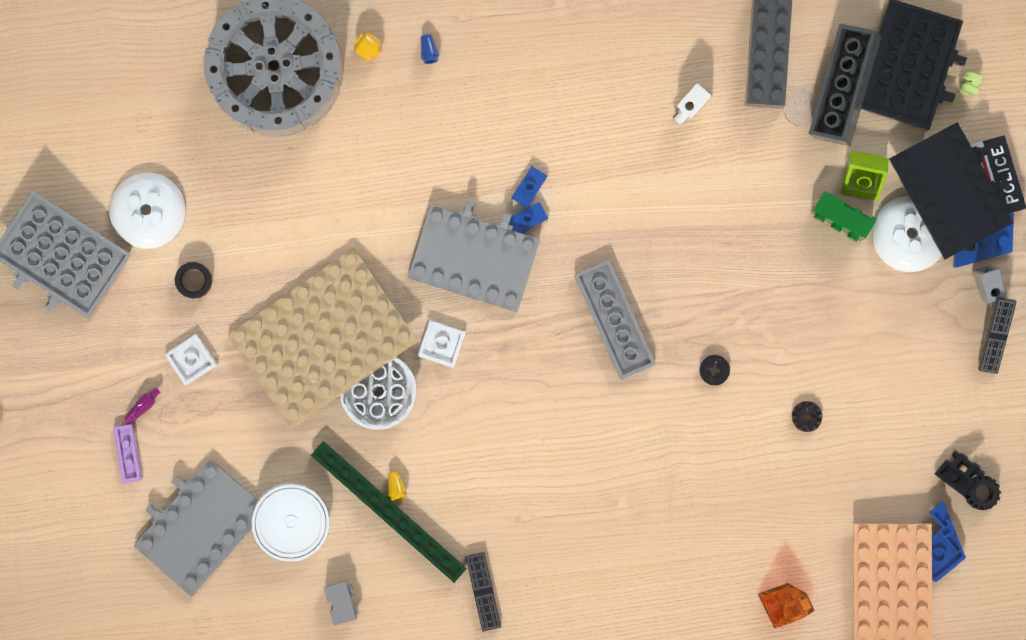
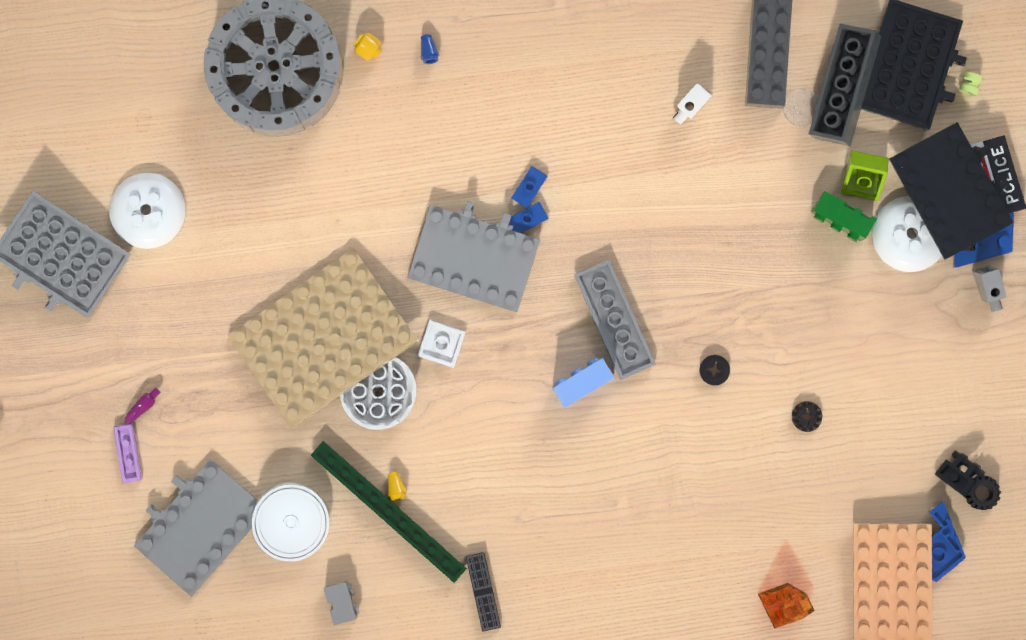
white tile [164,333,218,386] -> none
black tyre [174,262,212,299] -> none
black tile [978,297,1017,374] -> none
none -> light blue brick [552,357,614,408]

